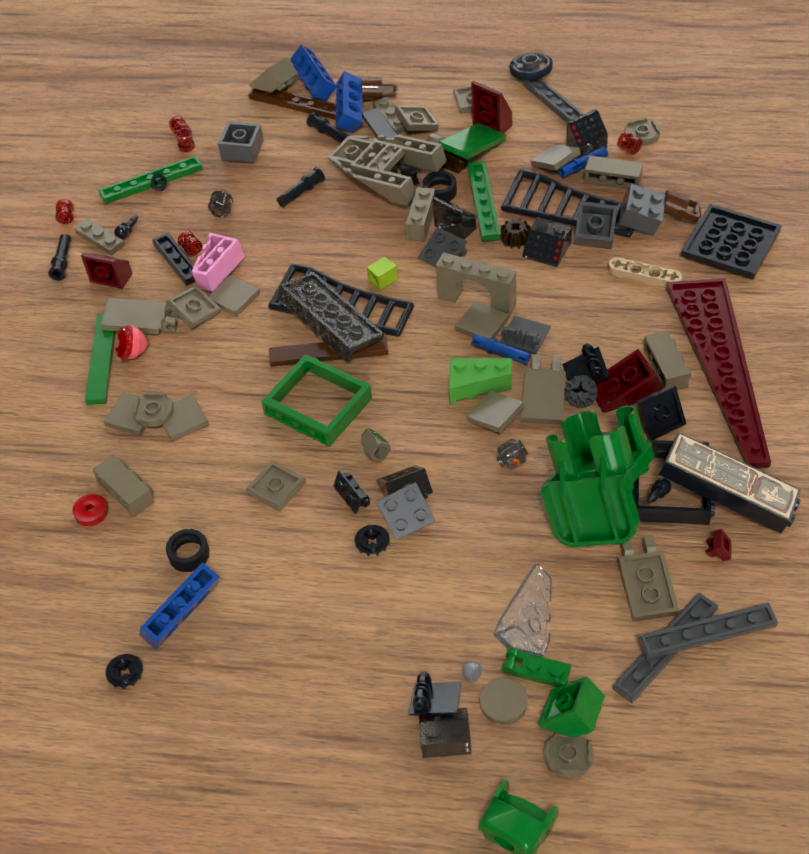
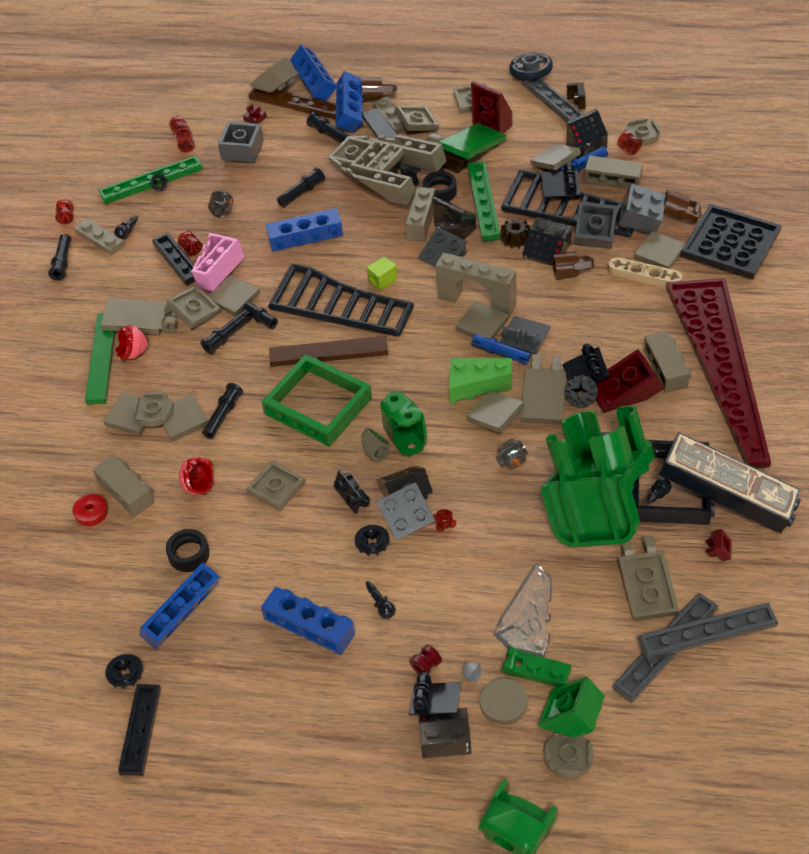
dark red slope [81,253,132,289] -> none
clear smoke bracket [278,272,384,363] -> none
black tile [636,385,687,440] -> none
none -> black tile [118,684,161,776]
none -> red hair [179,457,214,495]
none -> black pin [200,309,252,354]
none -> black pin [202,383,243,439]
none -> dark red tile [243,103,267,124]
none -> black pin [243,302,278,329]
none -> blue brick [261,586,355,655]
none -> blue brick [265,208,343,252]
none -> black bar [365,581,396,619]
none -> green piece [380,392,427,457]
none -> dark red wheel [409,644,442,674]
none -> clear red plate [433,509,457,531]
none -> black hinge [541,162,581,198]
none -> reddish brown piece [552,251,595,279]
none -> dark brown bracket [567,82,586,109]
none -> dark tan tile [634,231,686,269]

